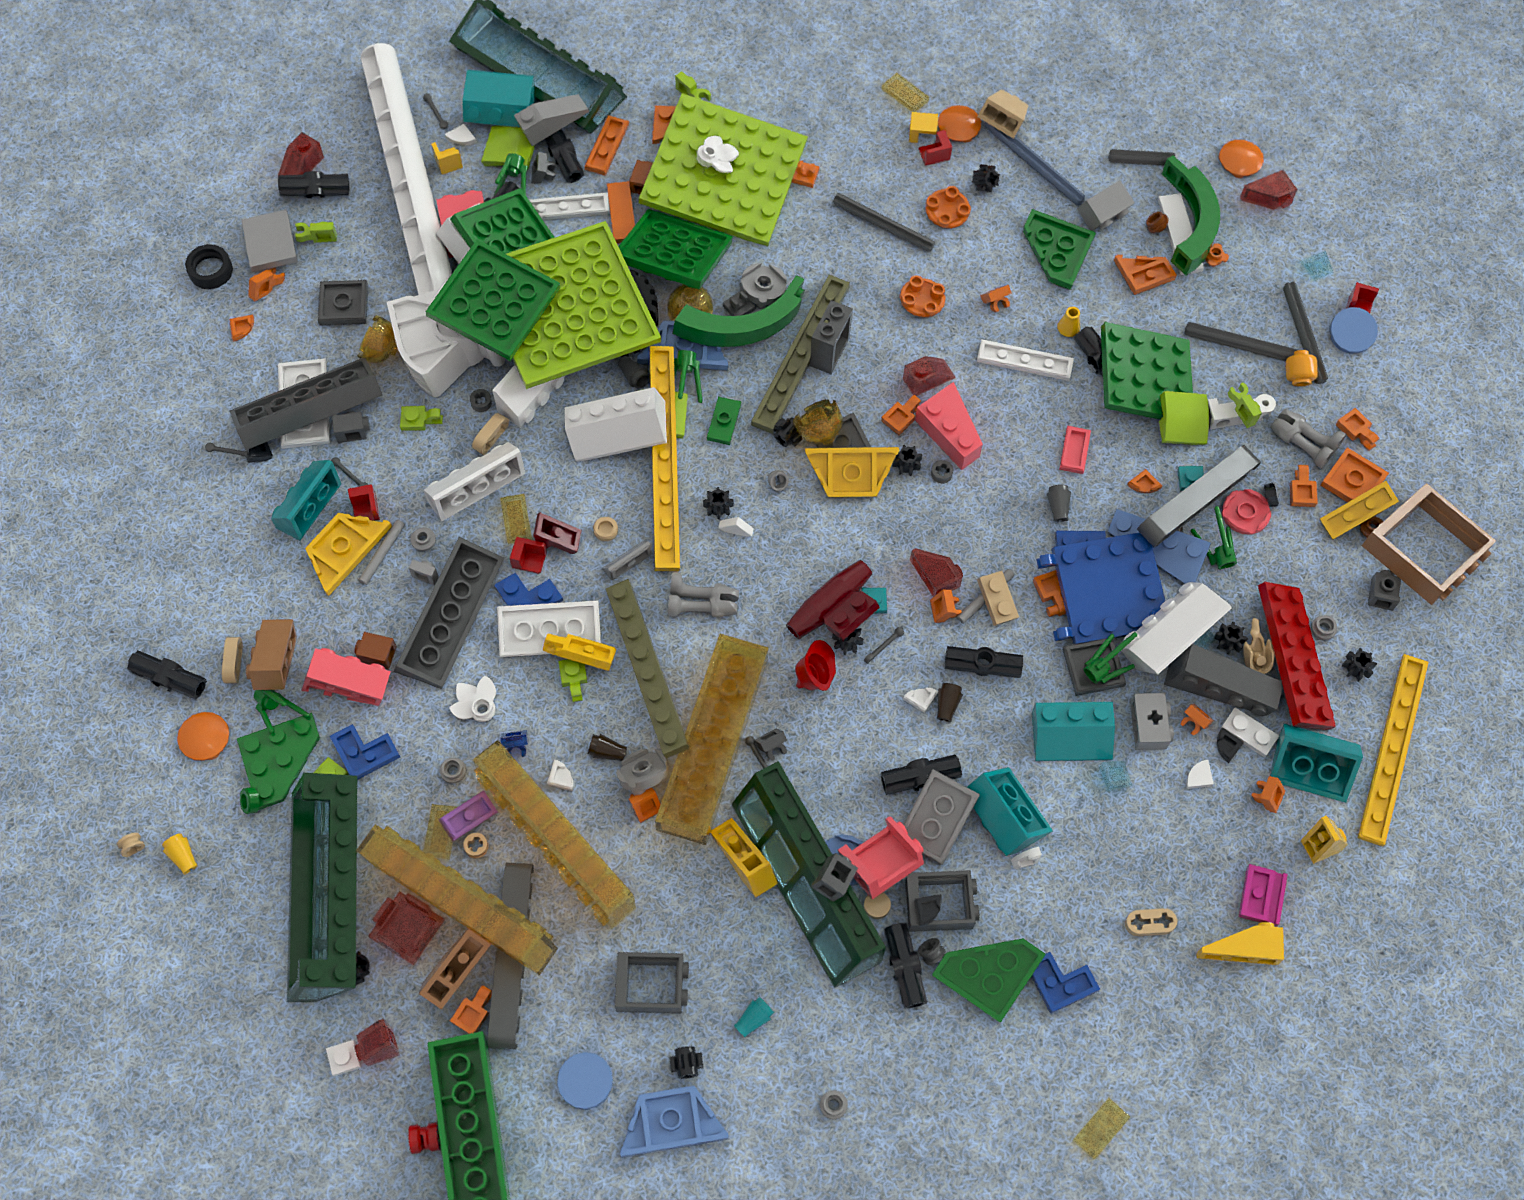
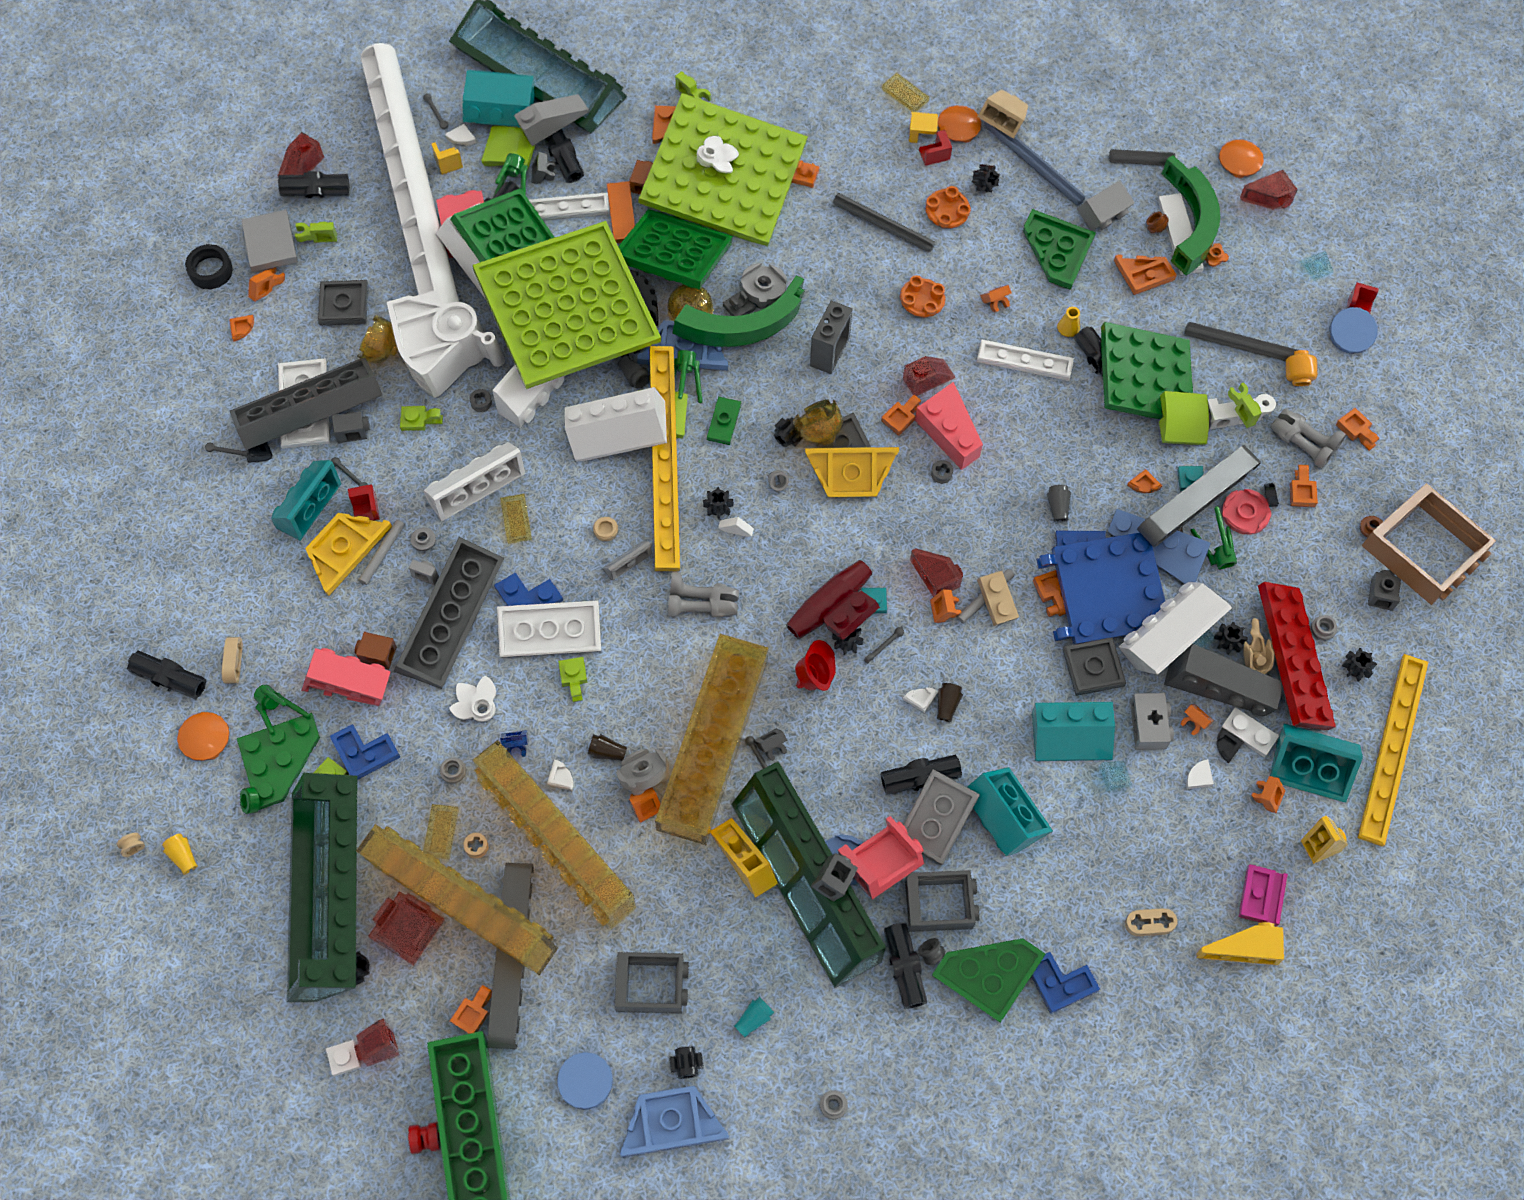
medium nougat brick [246,619,297,690] -> none
medium nougat slope [419,927,491,1010] -> none
green plate [425,239,560,361] -> none
medium lavender plate [439,790,498,842] -> none
tan beam [472,413,509,455] -> none
red panel [509,537,547,574] -> none
slope [533,512,582,554] -> none
yellow hinge [543,633,616,671] -> none
orange tile [584,115,629,176] -> none
olive plate [606,579,690,759] -> none
olive plate [751,274,850,434] -> none
tan tile [864,893,891,919] -> none
black gear [892,445,922,476] -> none
black tile [914,894,942,927] -> none
black piece [945,646,1024,678] -> none
white tile [1011,846,1042,869] -> none
coral tile [1059,426,1091,474] -> none
clear yellow tile [1073,1098,1130,1160] -> none
green plant [1083,632,1138,685] -> none
dark grey axle [1283,282,1328,384] -> none
yellow plate [1319,481,1399,540] -> none
orange plate [1320,447,1389,503] -> none

